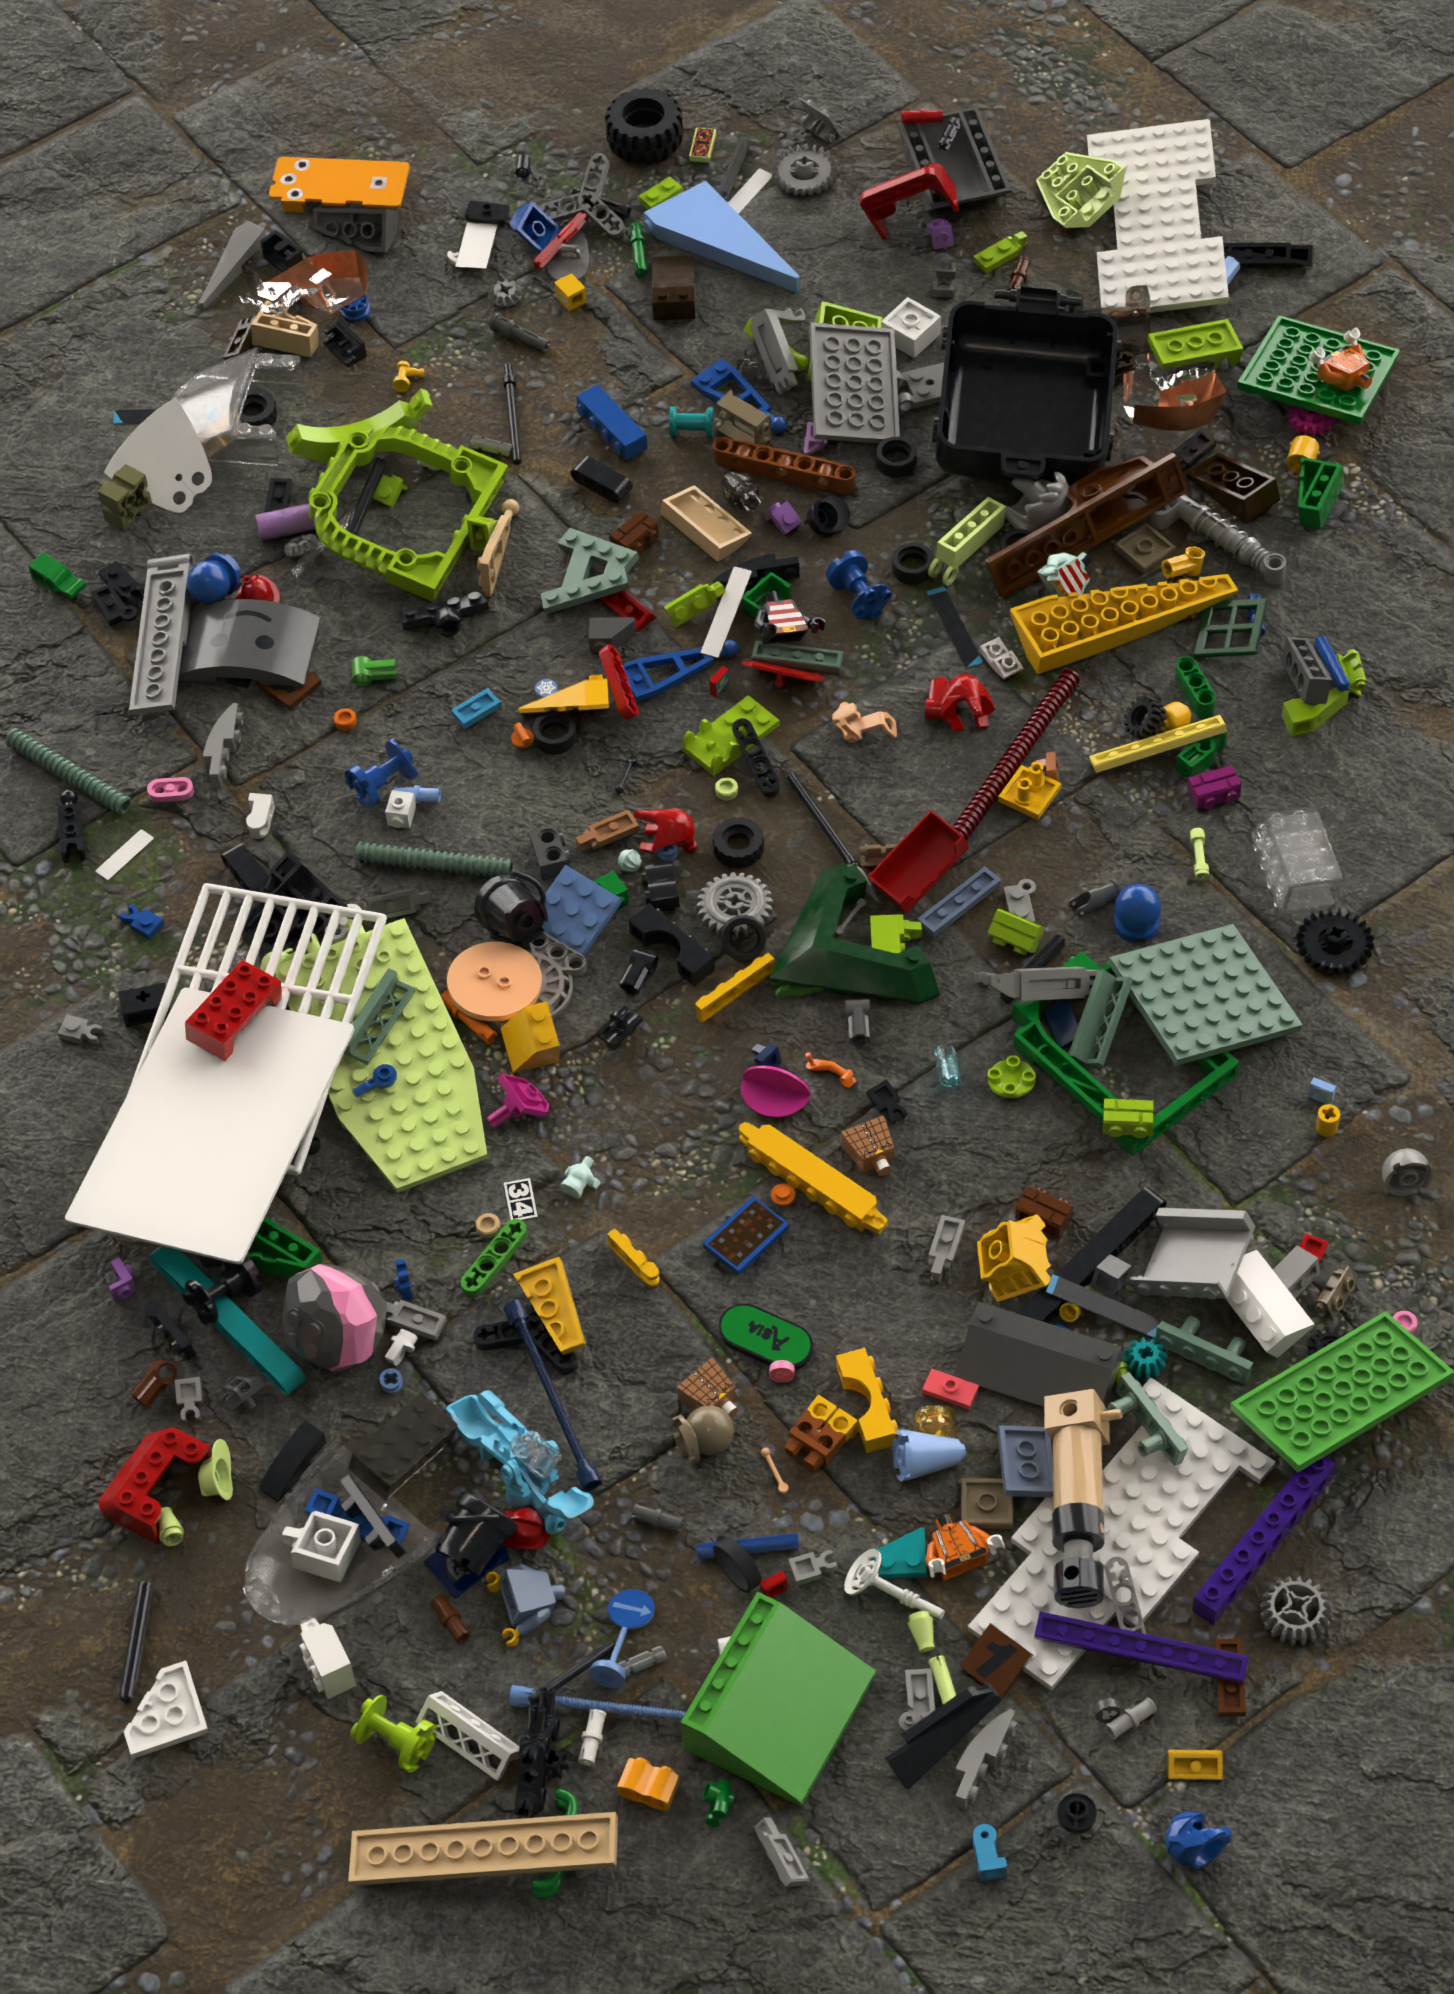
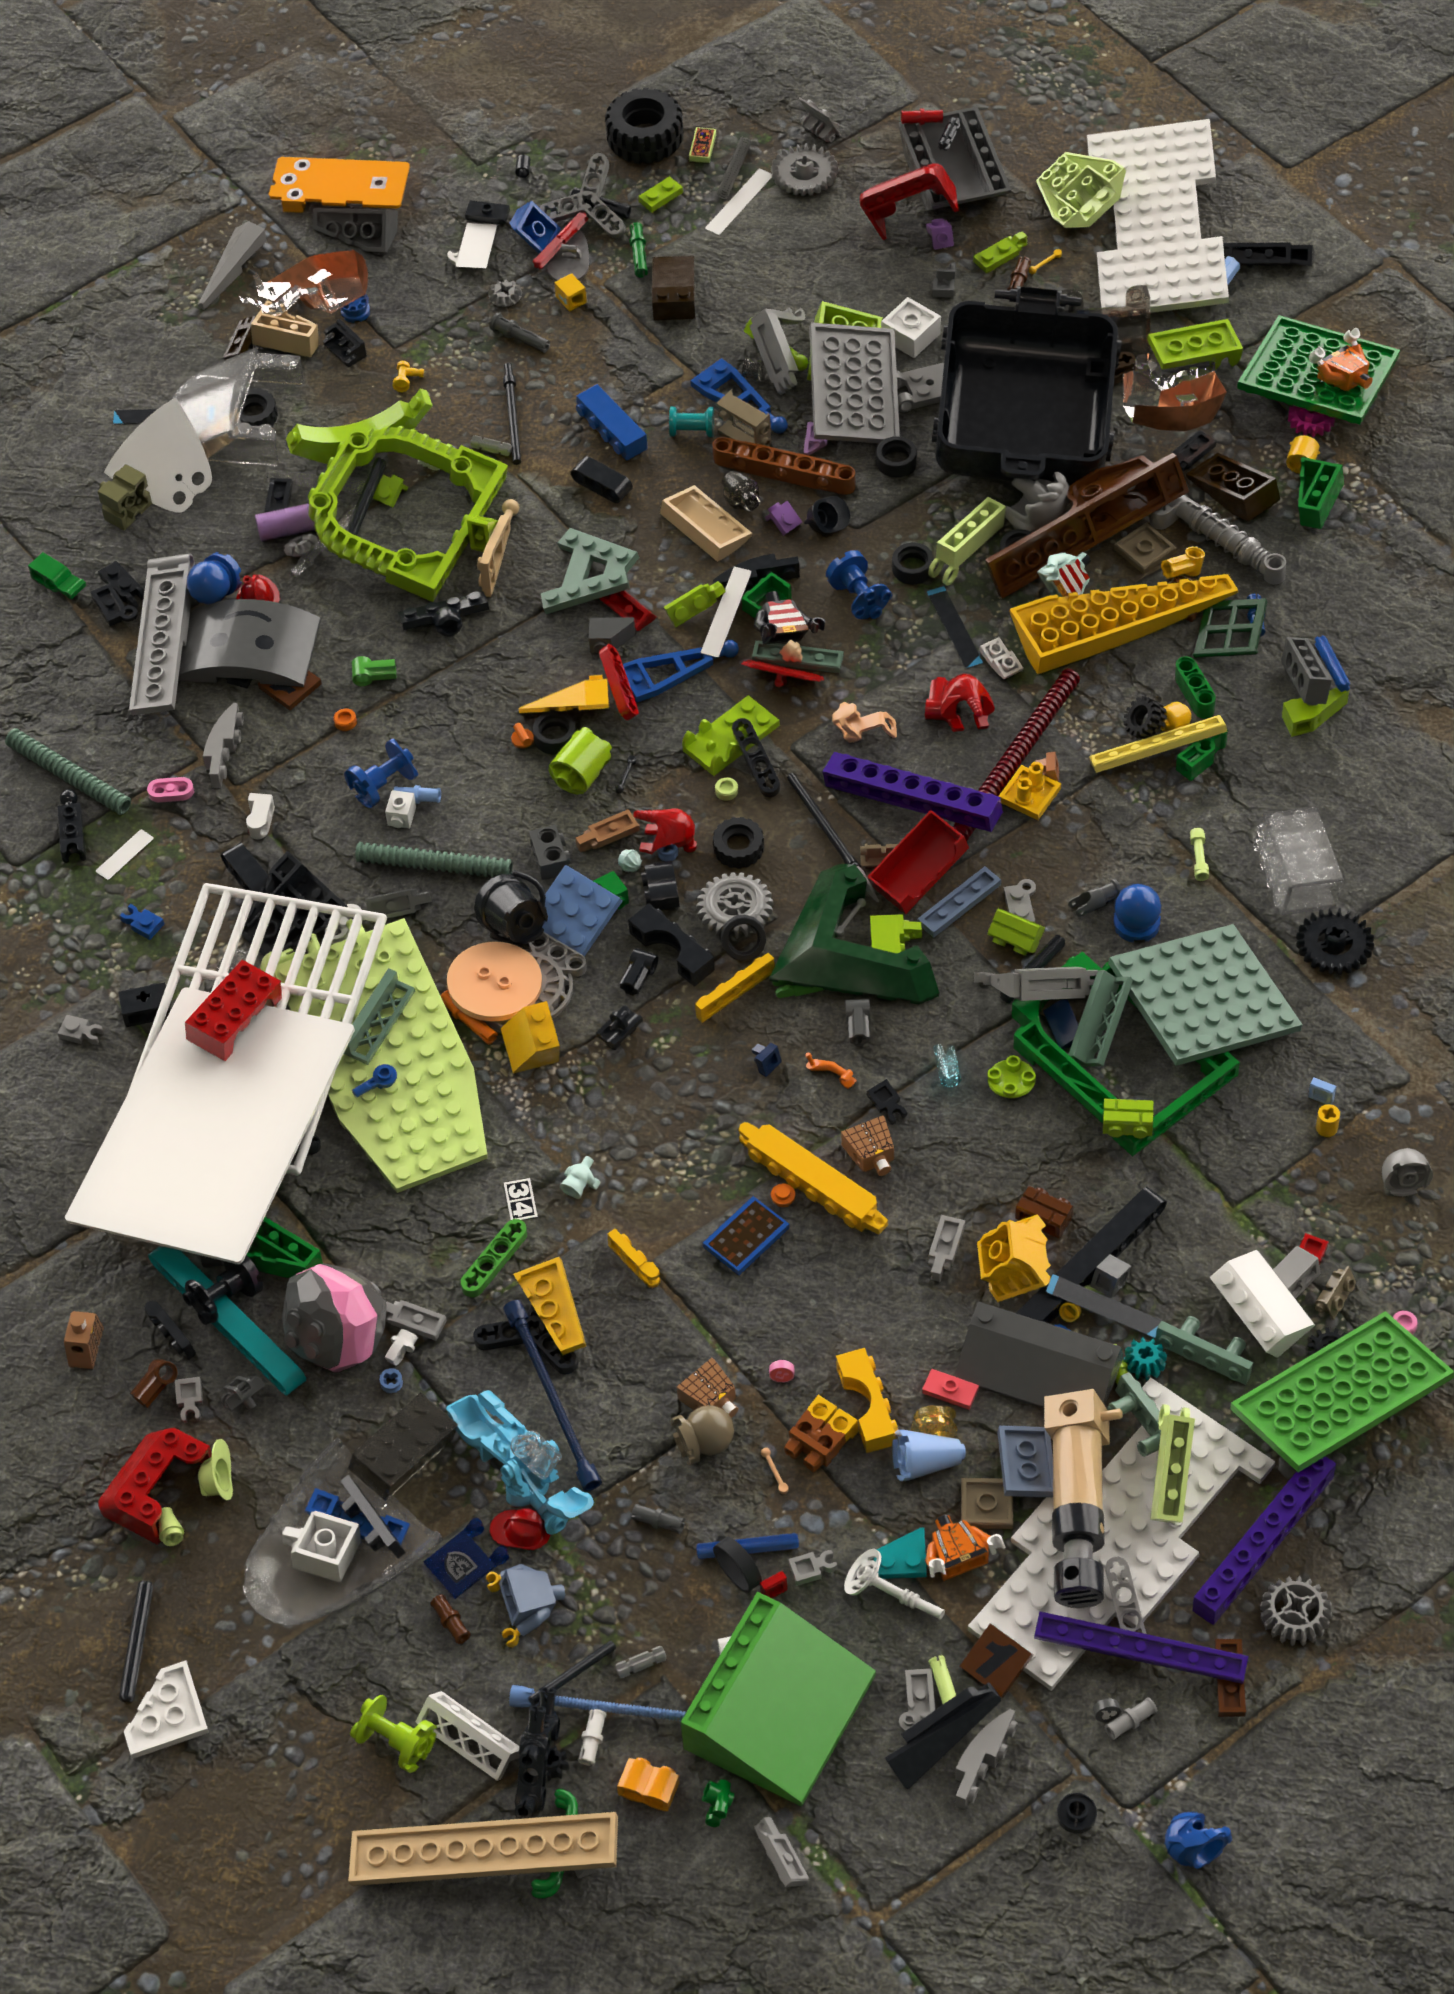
medium lavender bracket [109,1257,136,1302] -> none
black slope [259,1420,327,1502] -> none
black window [260,230,303,273] -> none
white hinge [299,1618,356,1699] -> none
blue plate [394,1259,413,1301] -> none
black piece [435,1491,518,1576] -> none
dark azure plate [451,688,501,729] -> none
tan tile [476,1213,501,1239] -> none
dark pink piece [487,1073,549,1128] -> none
medium blue tile [535,679,558,699] -> none
piece [589,1589,655,1689] -> none
reddish brown brick [609,510,659,555] -> none
light blue slope [644,181,800,293] -> none
red tile [709,666,730,698] -> none
green tile [719,1303,813,1369] -> none
dark pink piece [741,1066,811,1118] -> none
yellowish green cone [907,1611,935,1652] -> none
dark azure leg [973,1824,1007,1882] -> none
light grey panel [1130,1208,1255,1299] -> none
yellow slope [1168,1750,1223,1780] -> none
magenta brick [1187,765,1241,810] -> none
lime hinge [1336,649,1367,697] -> none
none -> medium nougat torso [64,1311,104,1369]
none -> lime cylinder [548,727,612,795]
none -> tan plate [779,640,803,662]
none -> dark purple brick [822,752,1003,832]
none -> yellow hinge [1028,249,1062,274]
none -> yellowish green hinge [1150,1404,1195,1524]

